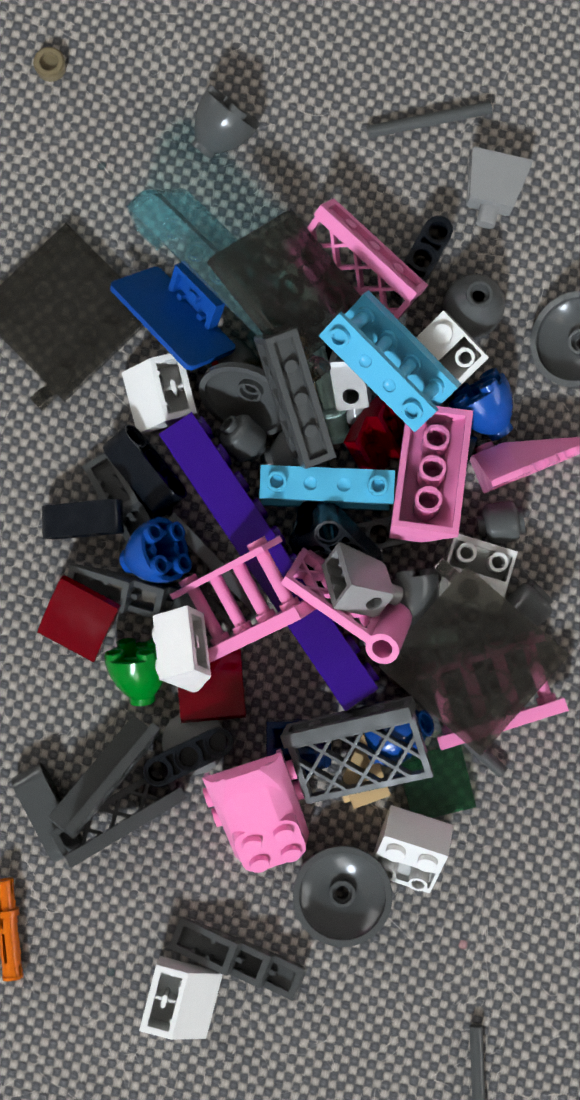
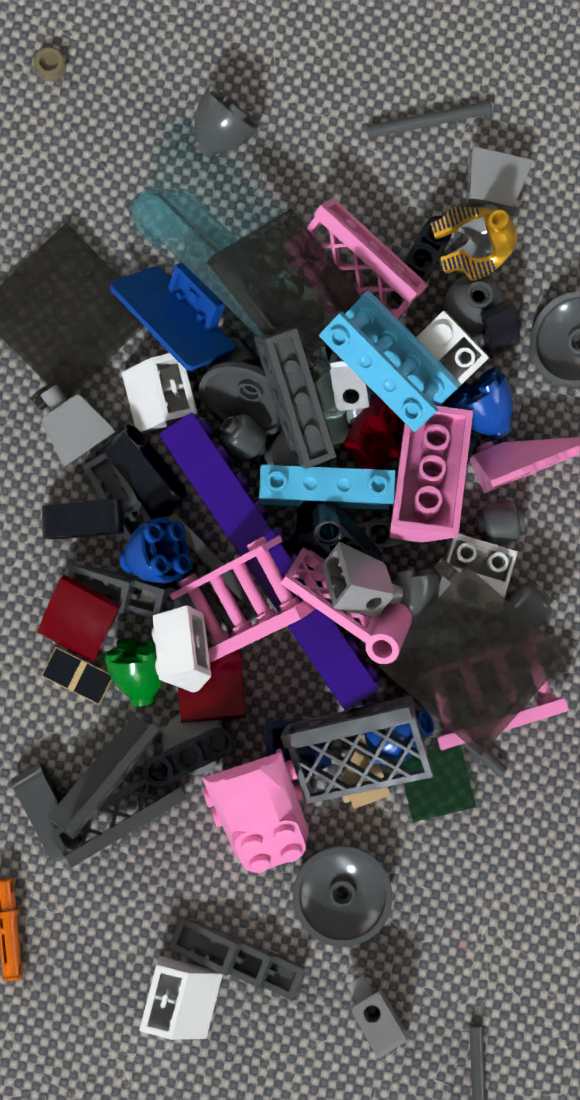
white slope [373,805,454,893] -> none
none -> light grey torso [40,384,115,467]
none -> black tile [41,647,112,705]
none -> light grey torso [347,975,408,1059]
none -> pearl gold piece [431,206,517,281]
none -> black slope [480,298,520,359]

